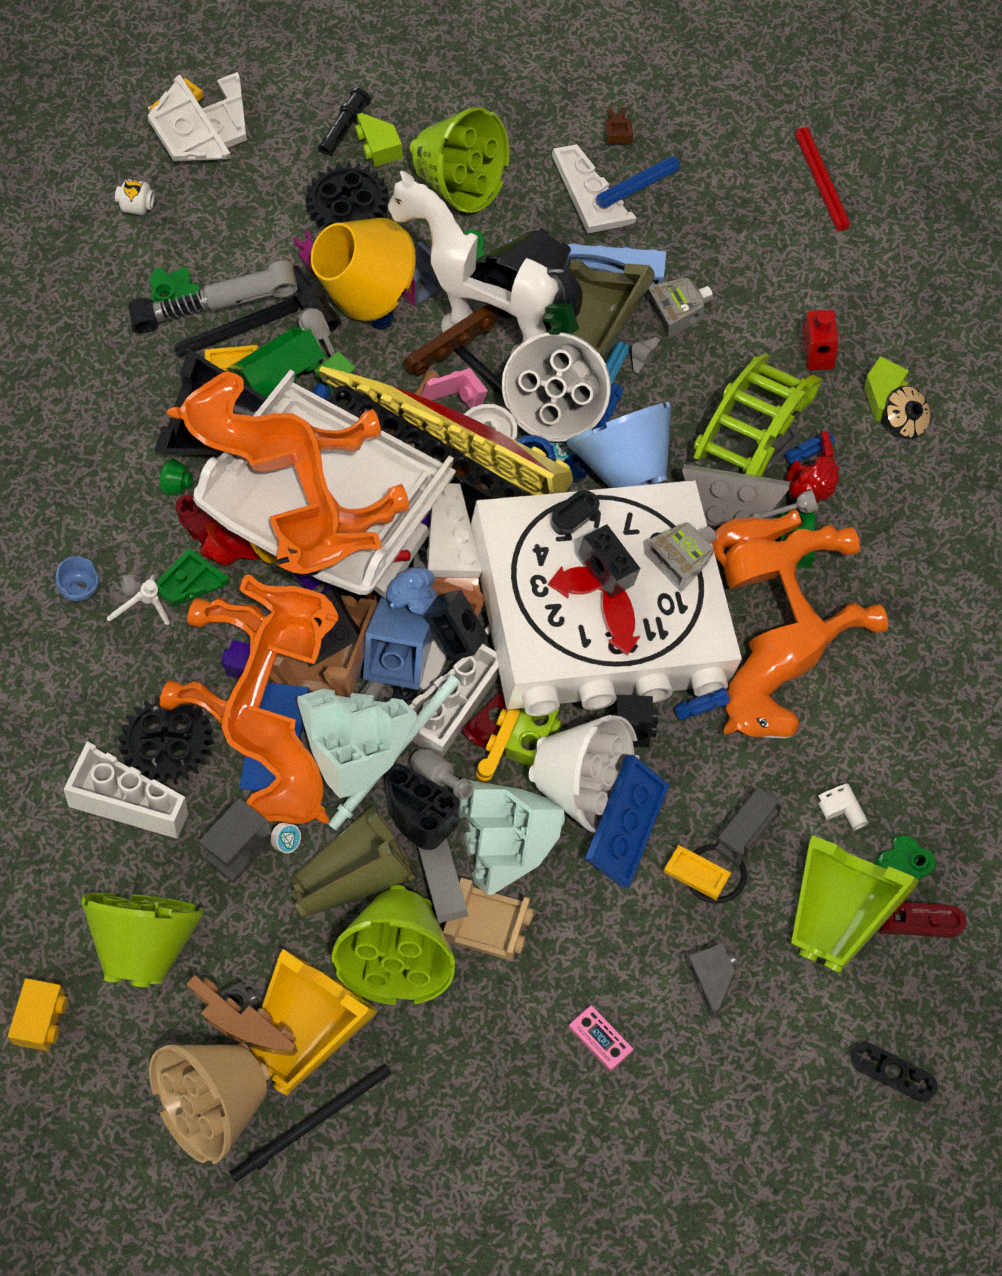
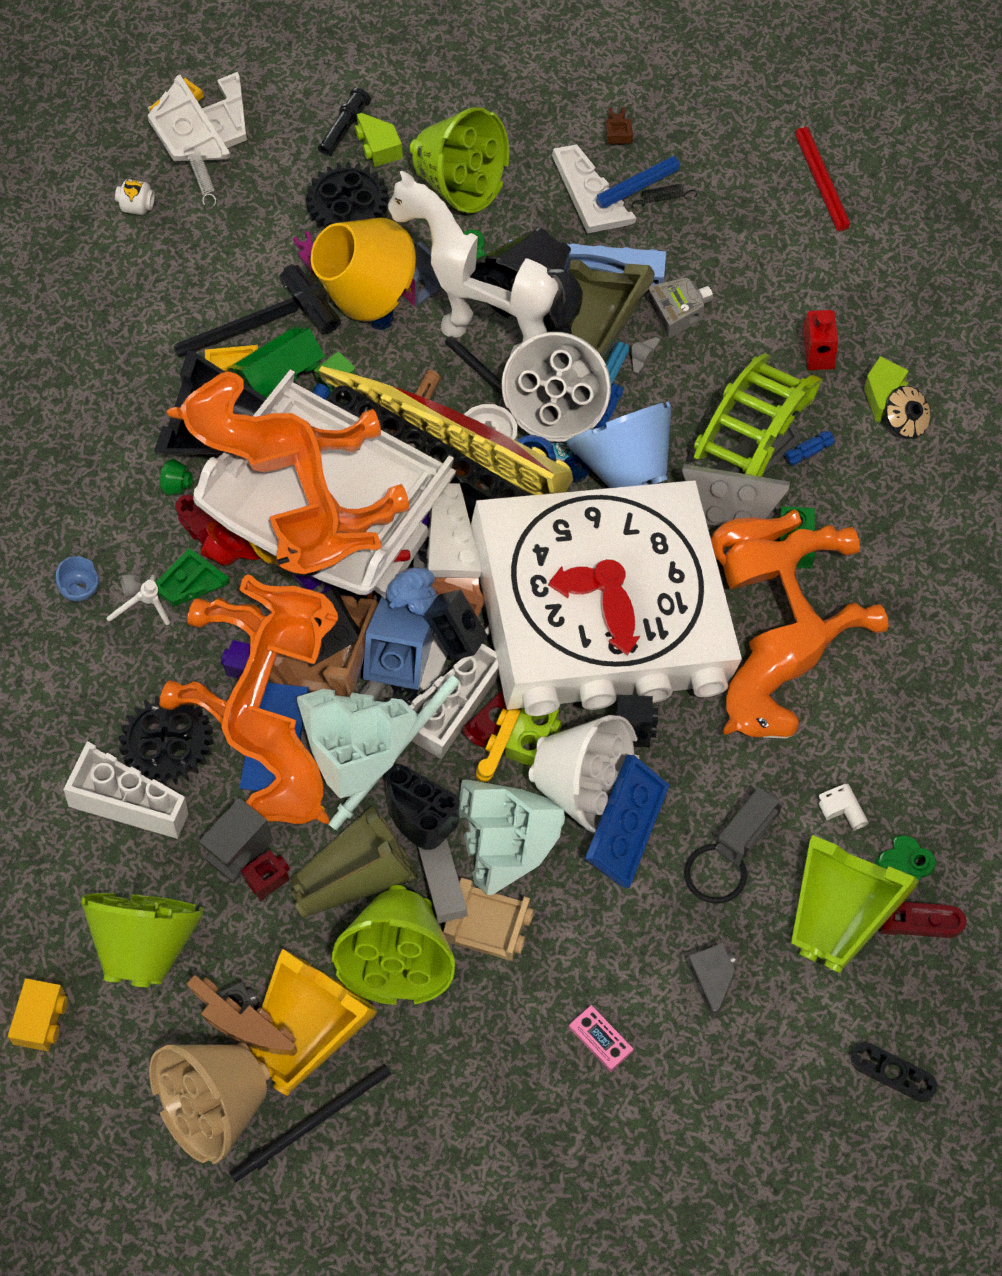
piece [128,261,298,334] -> none
green plate [150,267,200,303] -> none
tile [271,822,301,853] -> none
light grey arm [298,308,335,363] -> none
reddish brown plate [403,305,498,375] -> none
light grey piece [410,749,474,799] -> none
bright pink bracket [421,368,488,409] -> none
dark green tile [543,303,579,335] -> none
black tile [550,490,600,535] -> none
black brick [578,524,641,598] -> none
light grey torso [644,522,717,592] -> none
yellow tile [664,845,731,901] -> none
blue axle [675,688,731,721] -> none
light grey hinge [751,490,819,518] -> none
red hair [786,431,839,503] -> none
none -> white piece [183,142,216,205]
none -> dark red brick [241,850,290,902]
none -> black piece [632,184,697,208]

